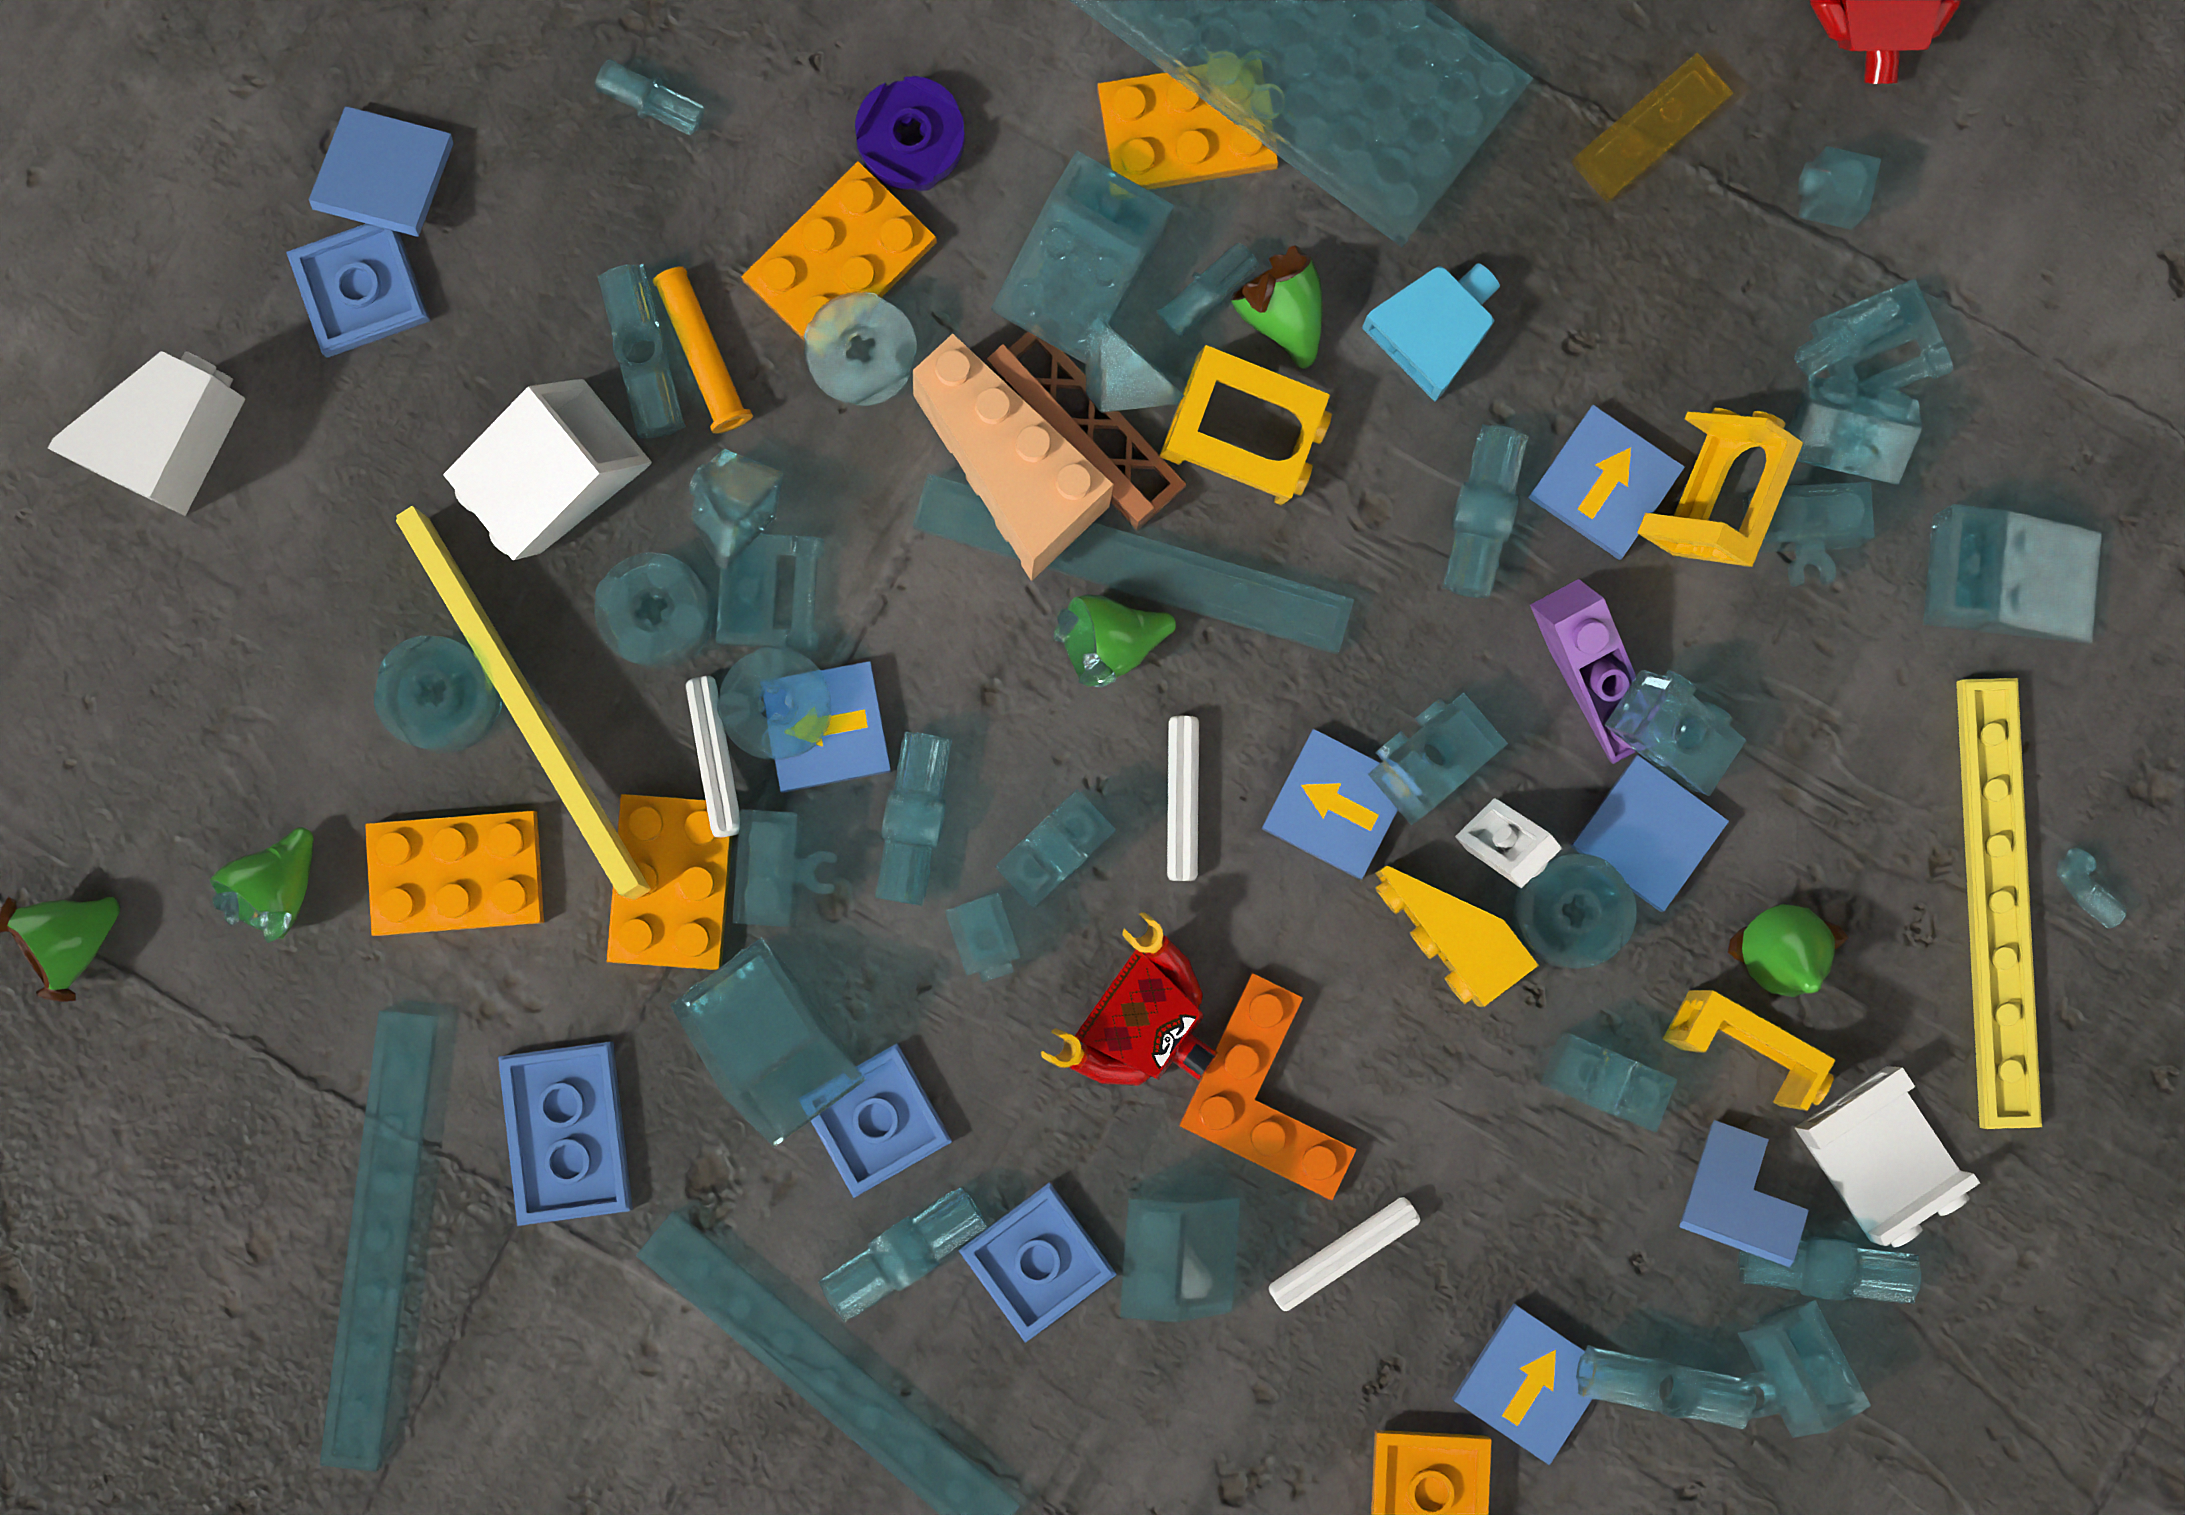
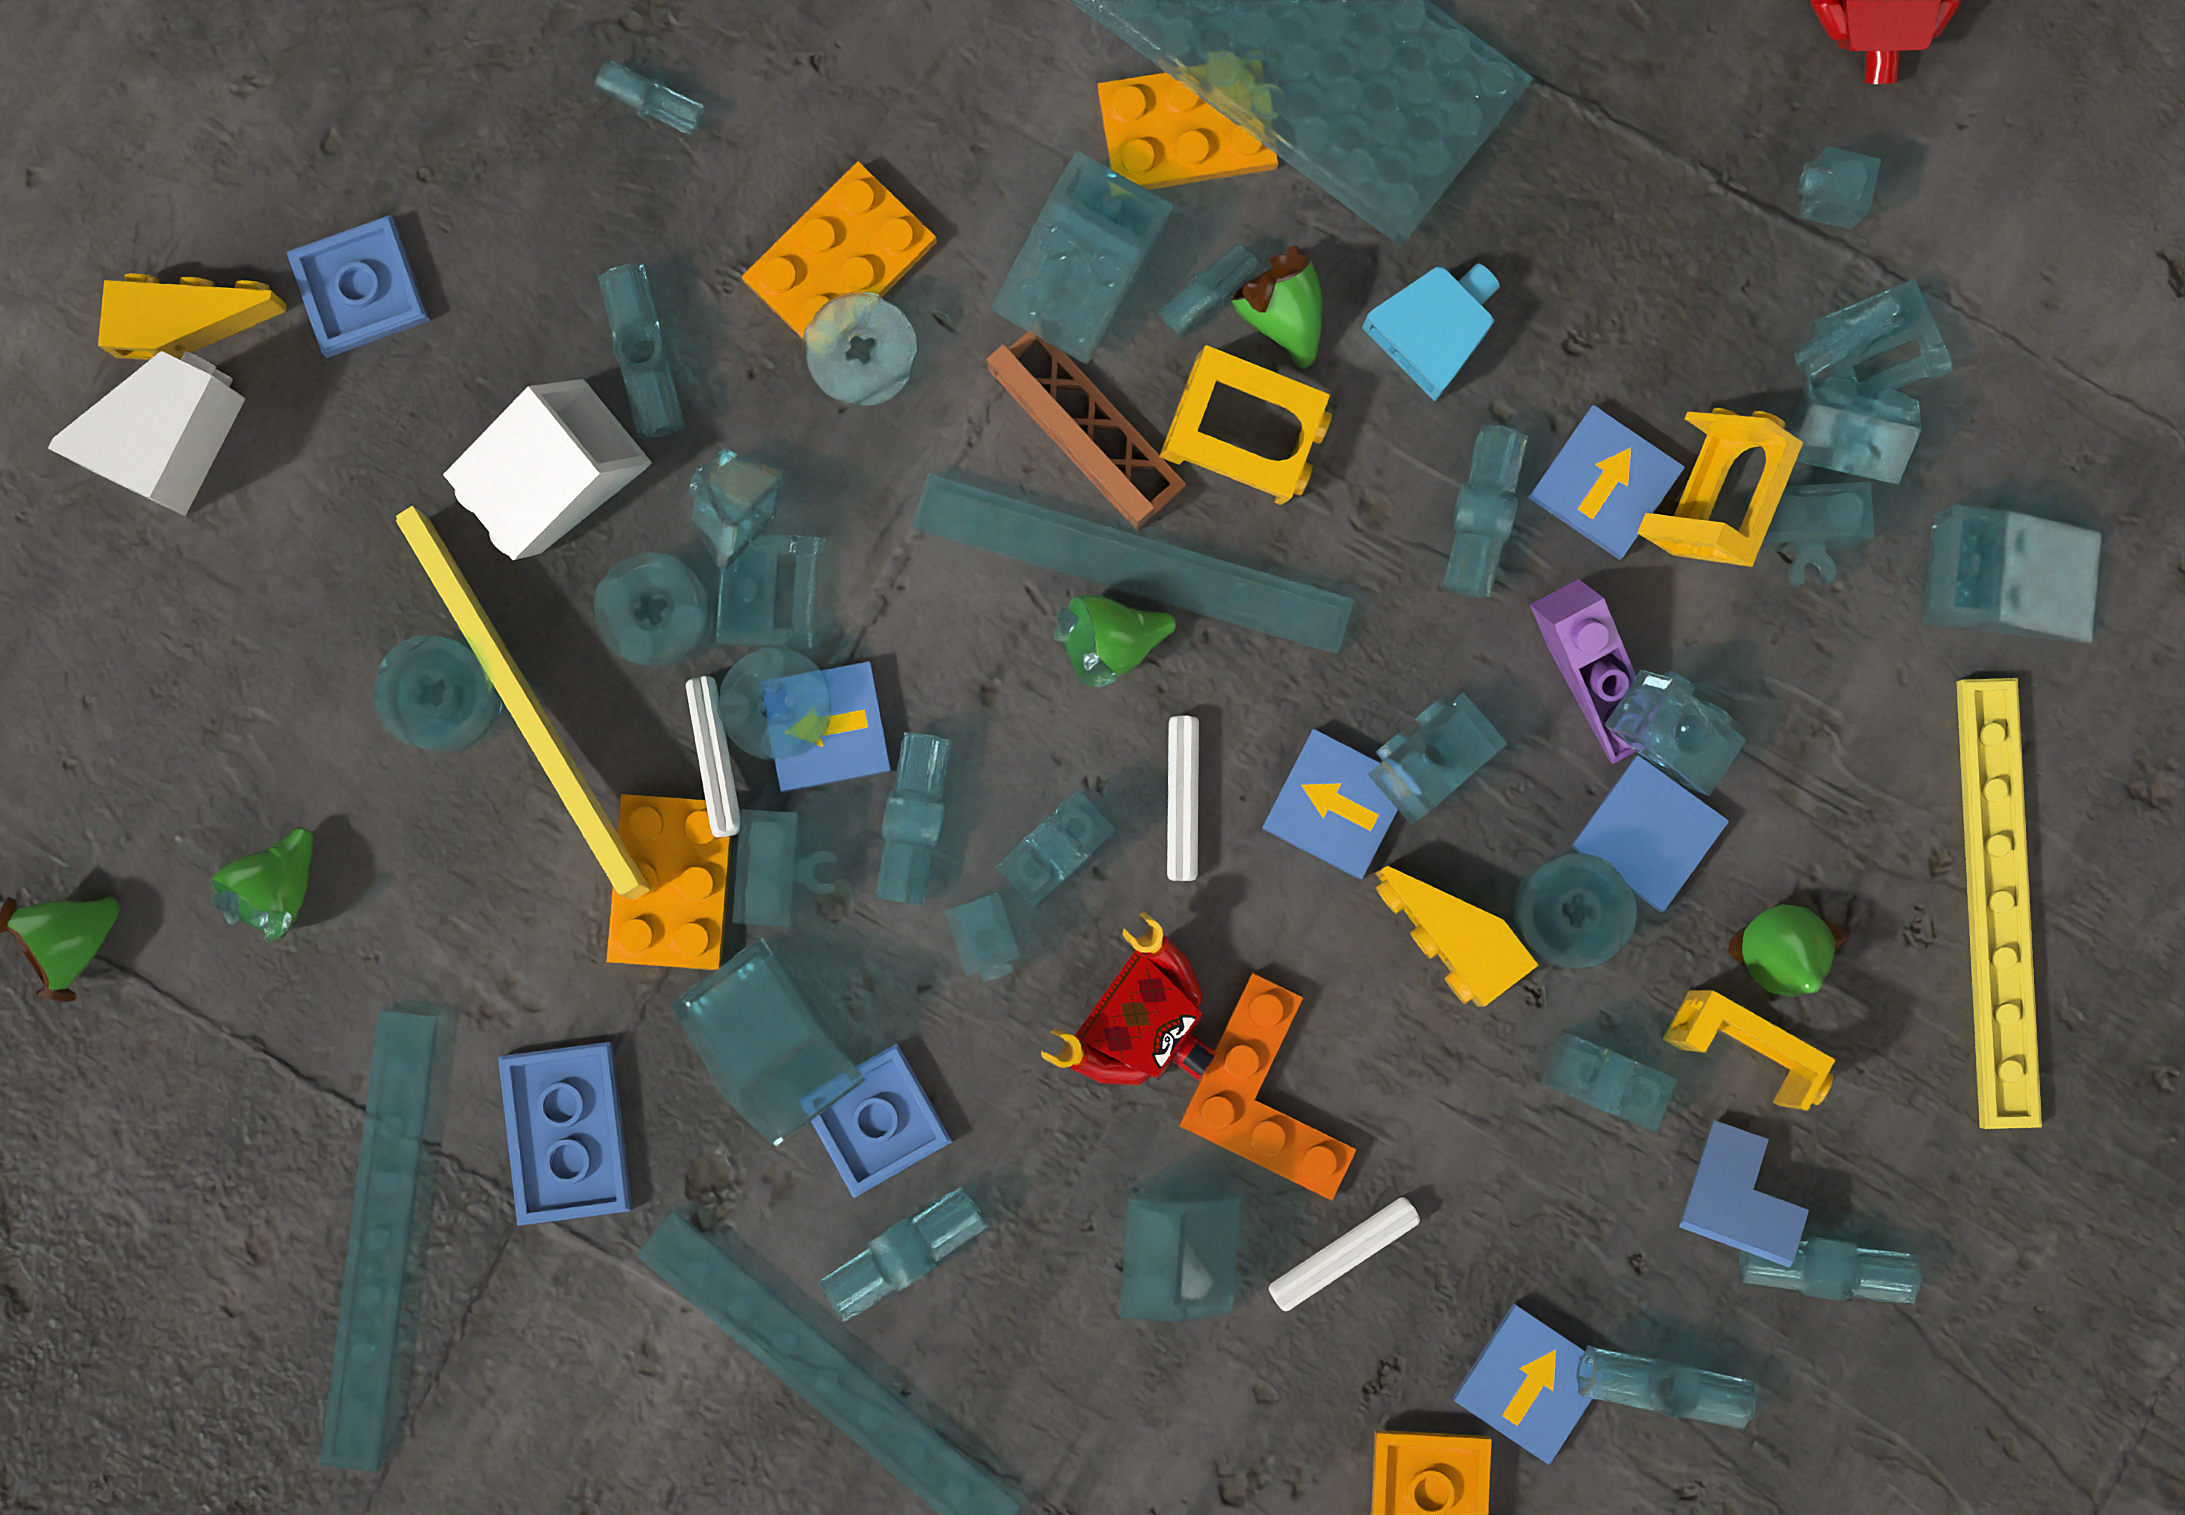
medium blue tile [309,106,454,237] -> none
light orange plate [365,811,544,936] -> none
light orange pin [652,266,753,434] -> none
dark purple plate [855,76,965,191] -> none
light nougat wedge [913,334,1113,581] -> none
medium blue tile [958,1182,1117,1343] -> none
clear light blue slope [1085,311,1185,413] -> none
white plate [1455,798,1562,888] -> none
clear yellow tile [1571,52,1734,203] -> none
clear light blue brick [1737,1300,1871,1438] -> none
white panel [1794,1066,1980,1247] -> none
clear light blue arm [2057,848,2127,928] -> none
none -> yellow slope [98,273,286,360]

